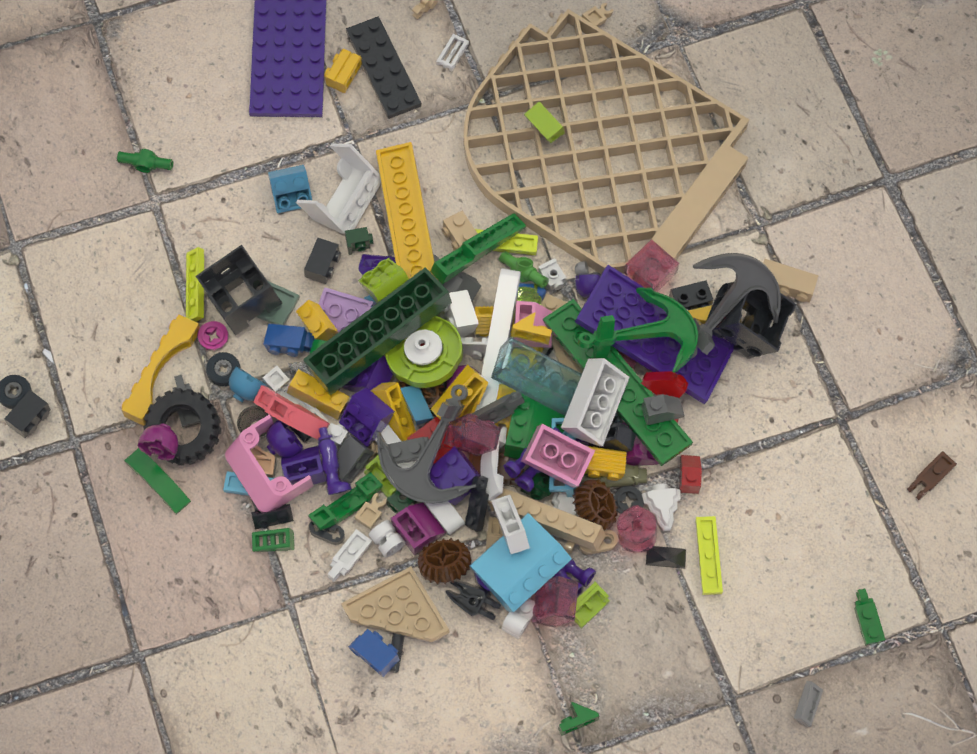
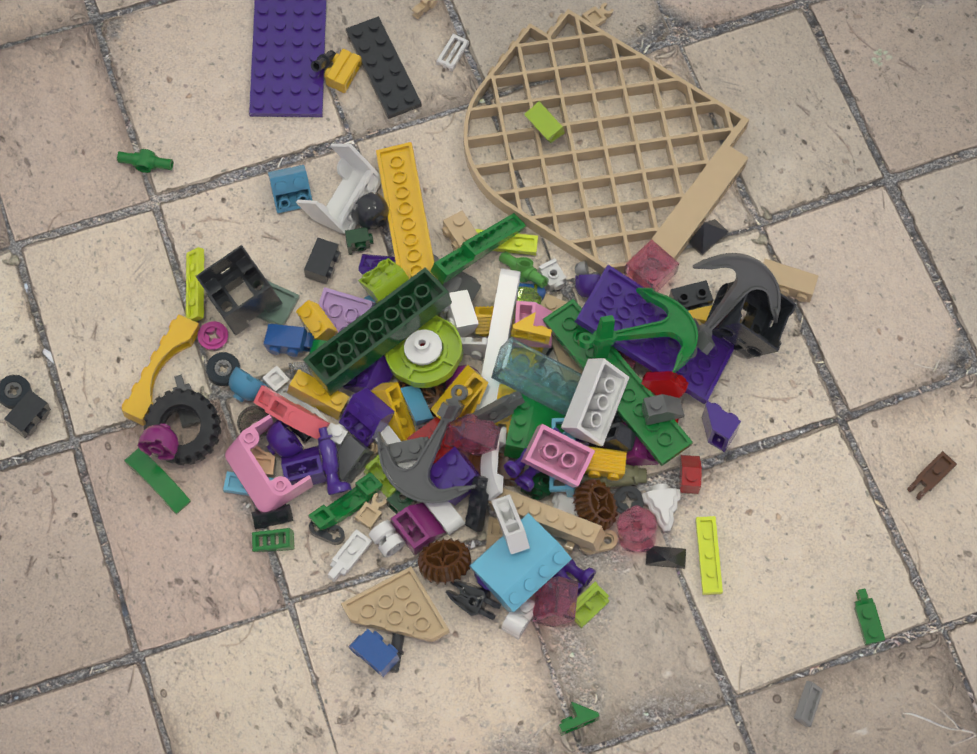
none -> black pin [311,50,336,72]
none -> black cylinder [351,192,389,230]
none -> black slope [689,219,728,256]
none -> dark purple slope [701,401,741,453]

